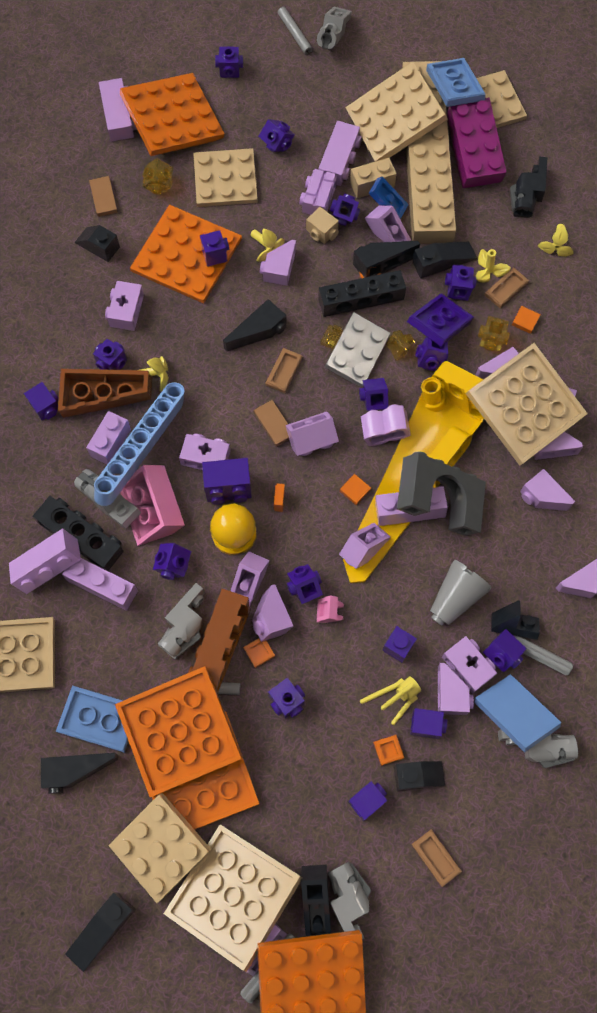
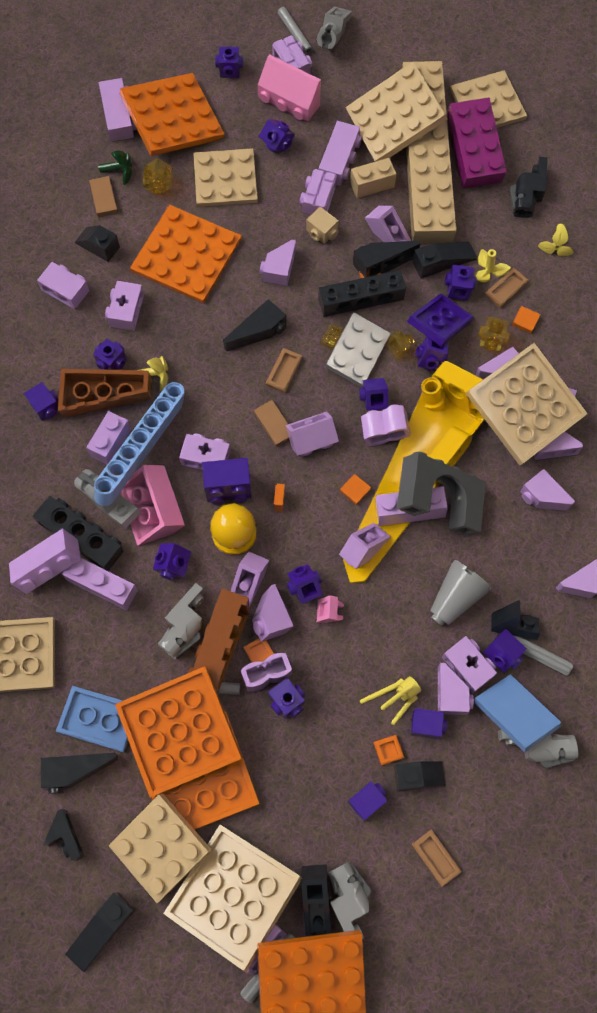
dark purple brick [200,230,229,267] -> none
light yellow plant [251,229,285,262] -> none
dark purple brick [329,194,360,226] -> none
blue plate [369,176,408,219] -> none
dark purple brick [382,626,417,663] -> none
medium blue tile [426,58,486,107] -> none
none -> lavender brick [37,262,89,309]
none -> black slope [43,809,85,861]
none -> dark green plant [98,150,132,185]
none -> lavender brick [241,653,292,692]
none -> bright pink slope [258,54,321,122]
none -> lavender brick [272,35,312,75]

